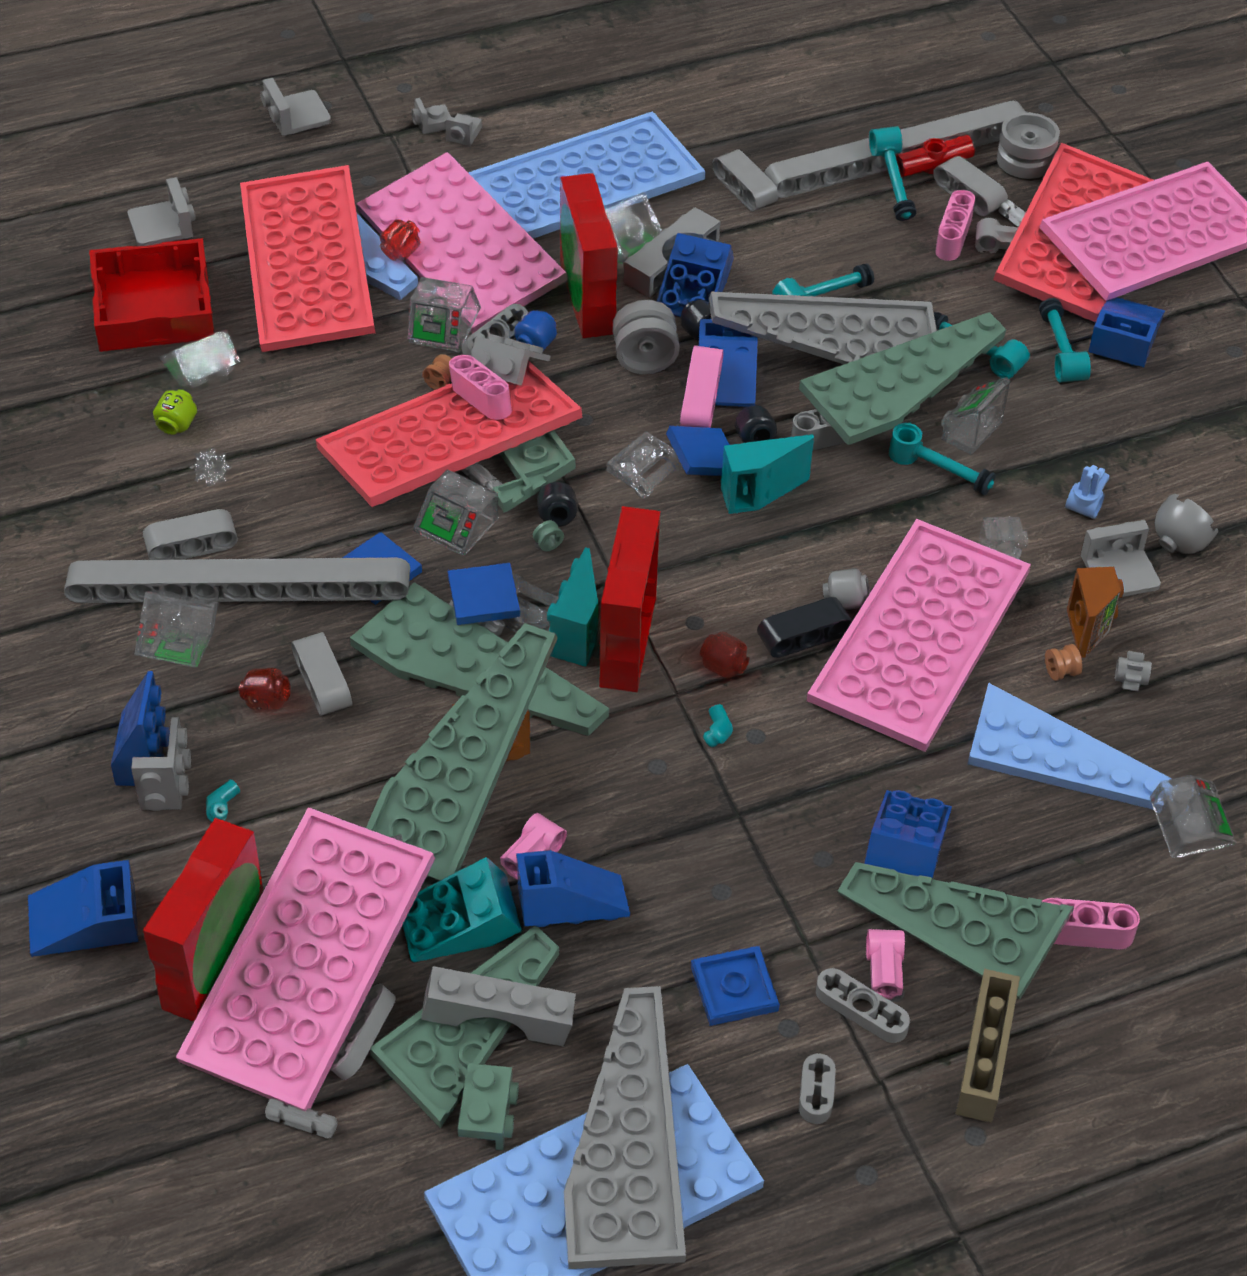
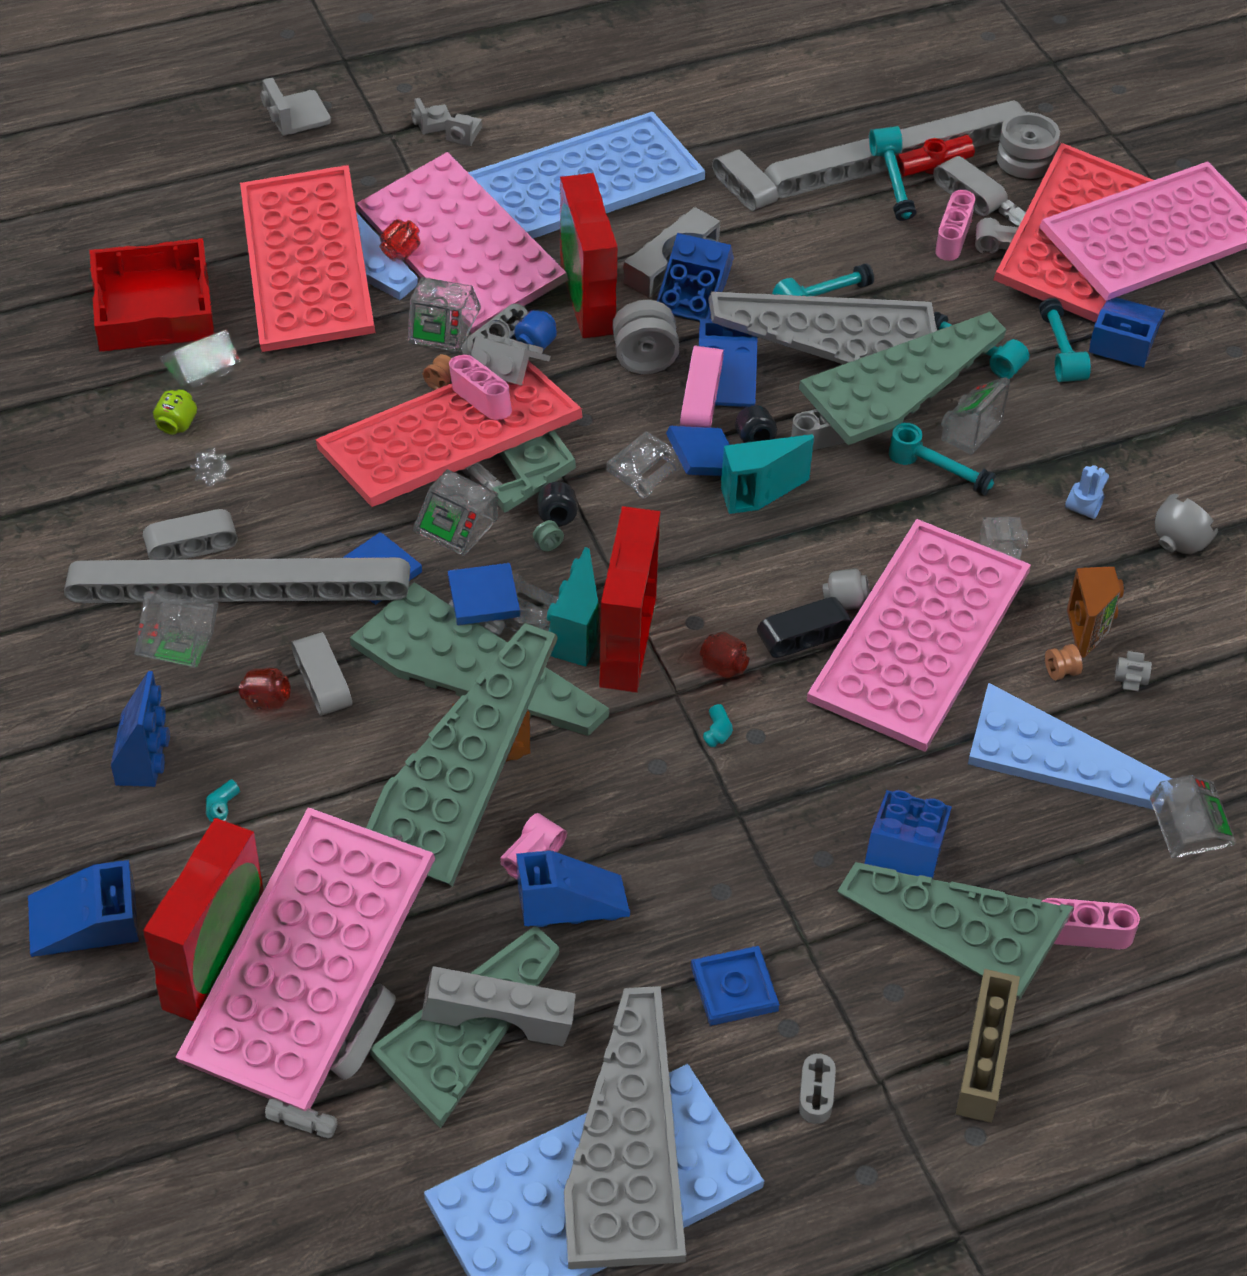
light grey bracket [127,177,195,246] -> none
light grey bracket [131,717,191,811] -> none
teal slope [402,857,522,962] -> none
sand green bracket [458,1063,519,1150] -> none
clear slope [605,192,662,264] -> none
black head [681,299,711,341] -> none
light grey beam [816,968,910,1043] -> none
bright pink piece [866,929,905,999] -> none
light grey bracket [1081,520,1161,597] -> none

